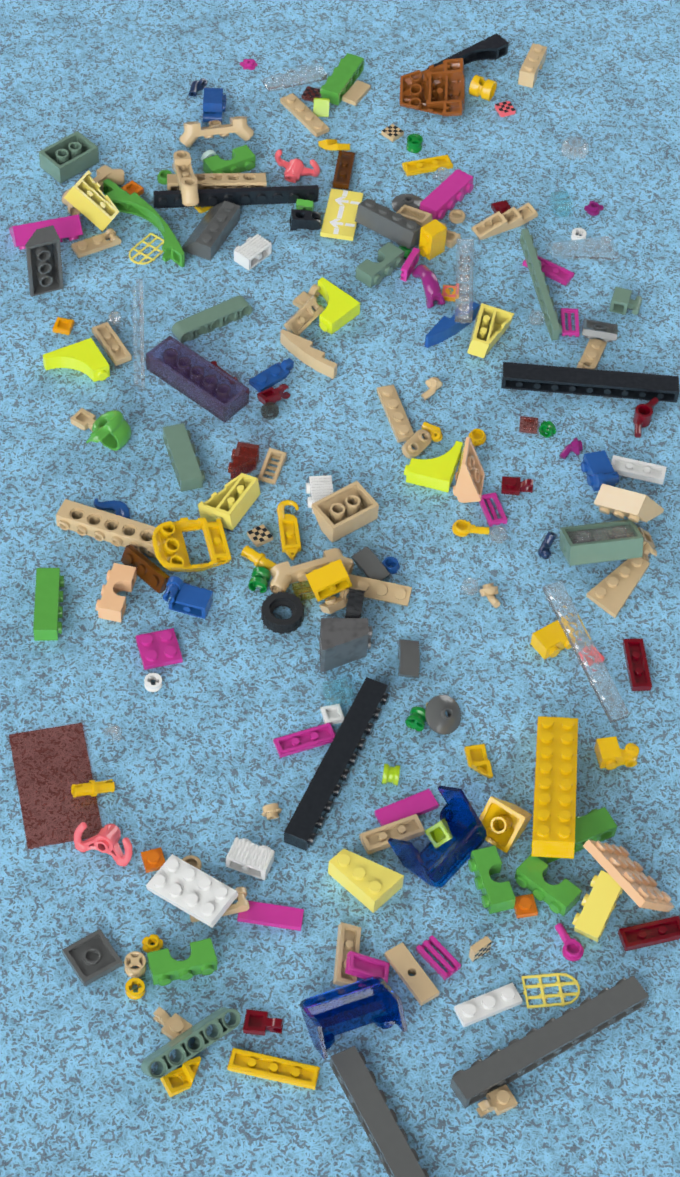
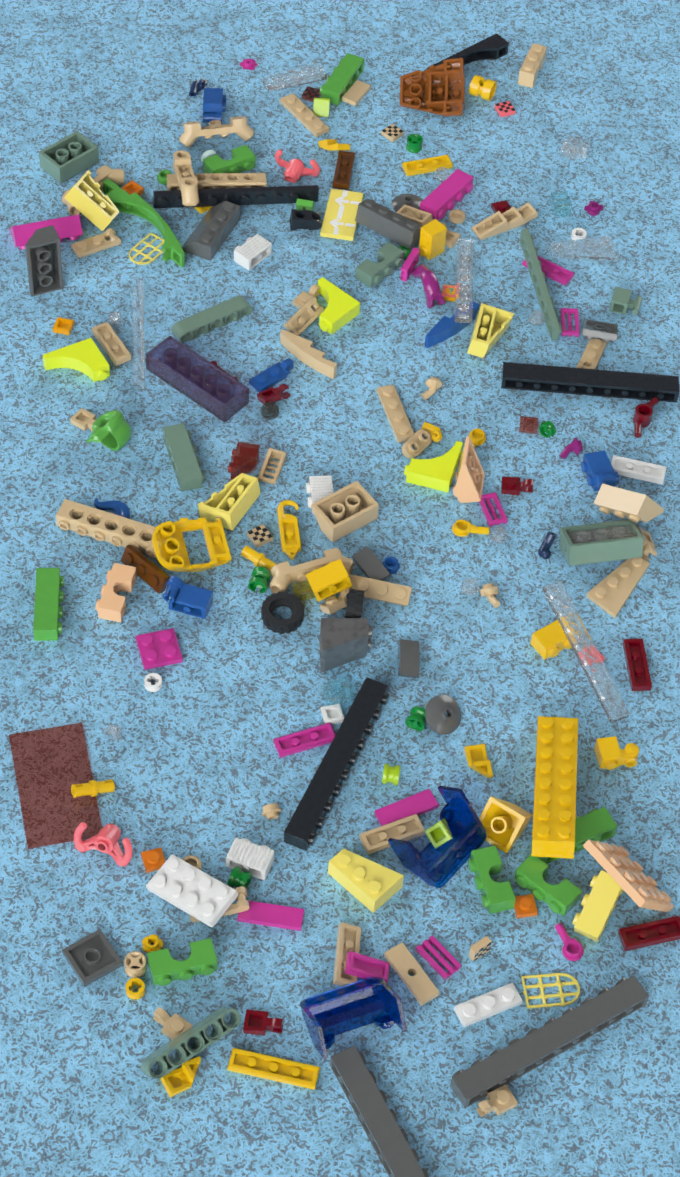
none -> green wheel [227,866,252,888]

